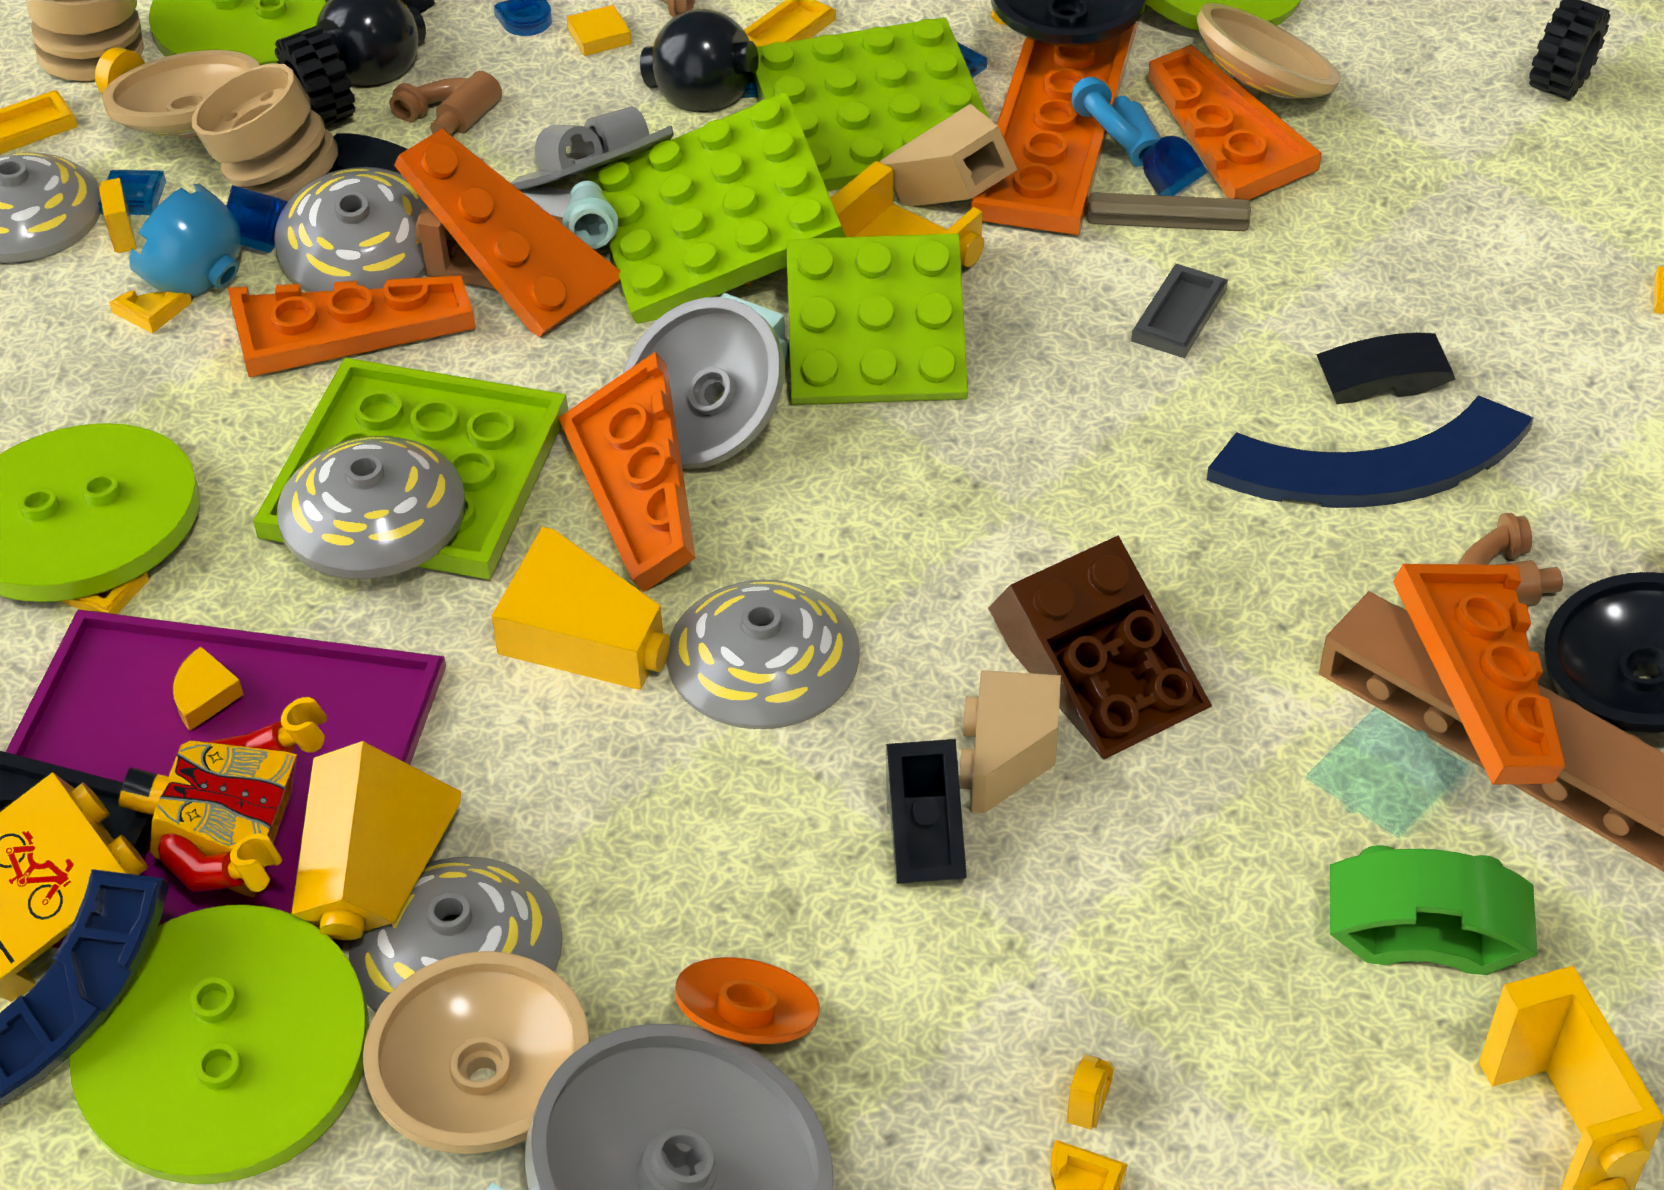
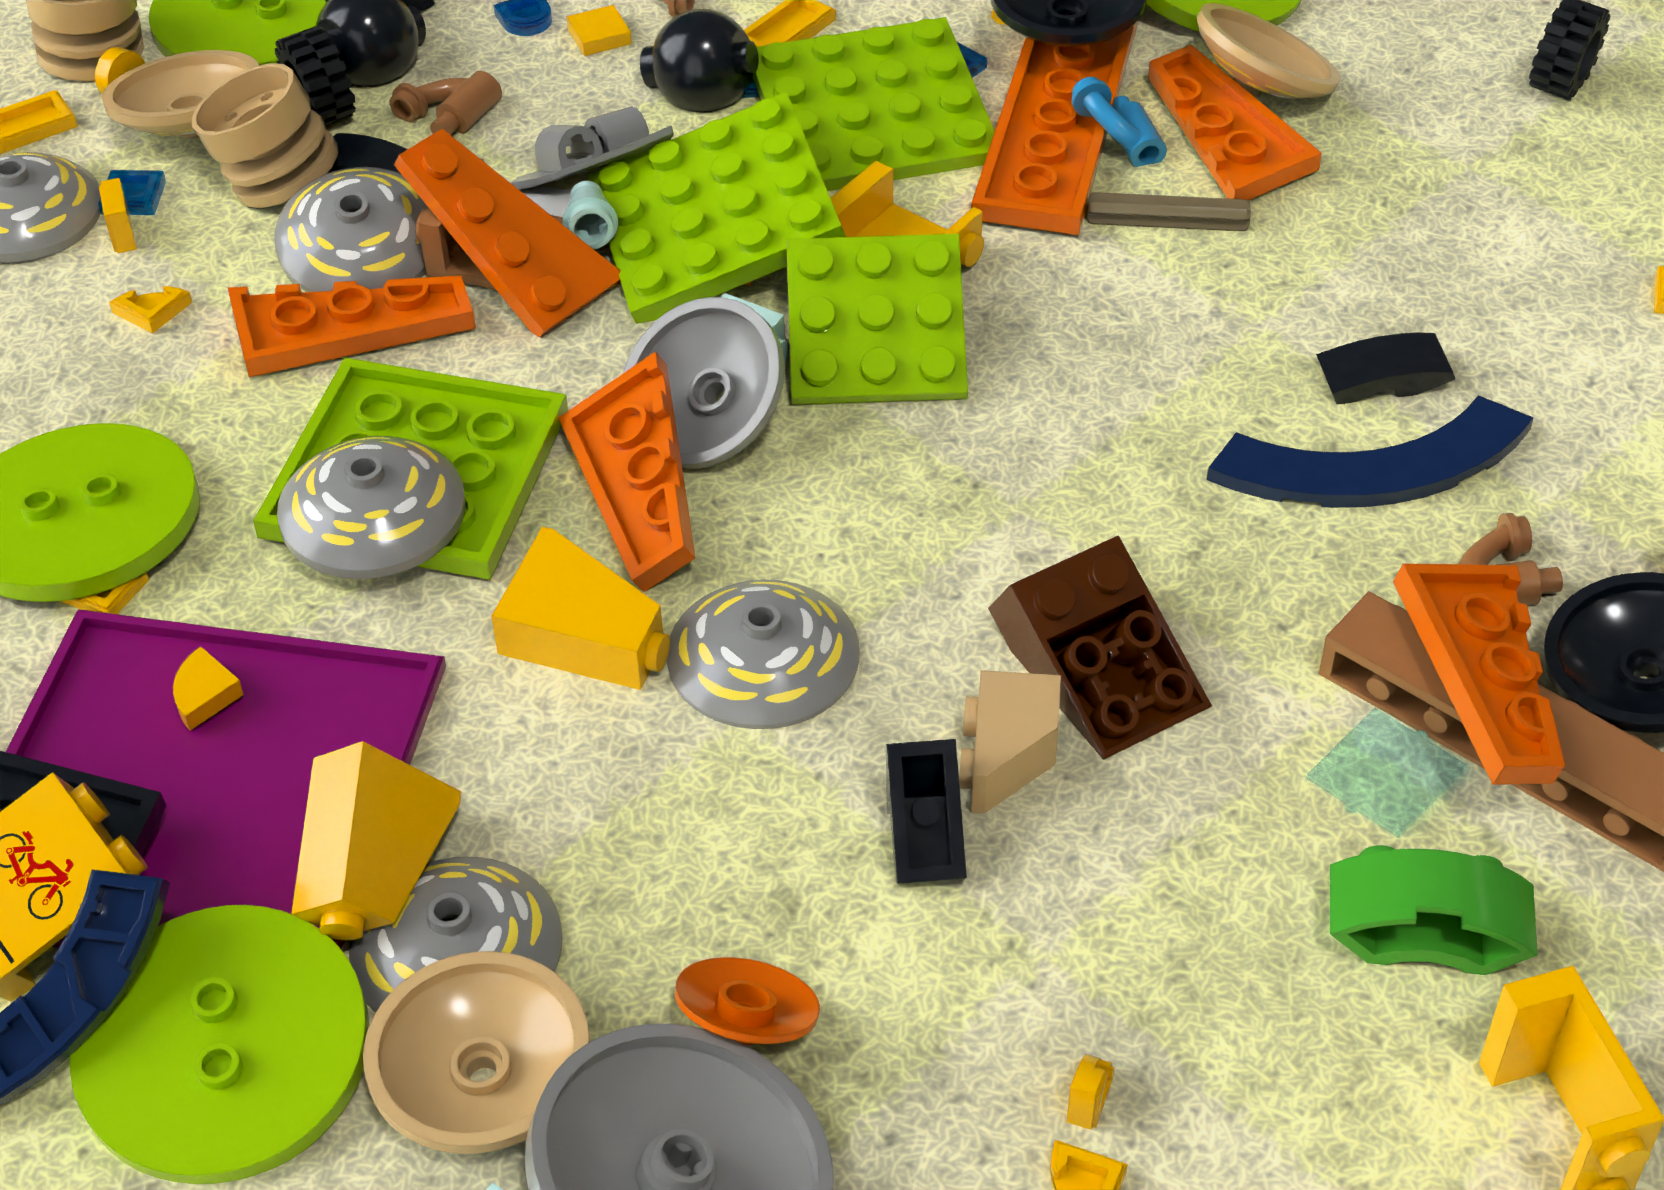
torso [119,697,328,898] -> none
dark azure cylinder [129,184,241,297] -> none
clear blue tile [226,185,288,253] -> none
tan slope [879,104,1018,207] -> none
dark grey tile [1131,263,1228,359] -> none
clear blue tile [1143,136,1208,196] -> none

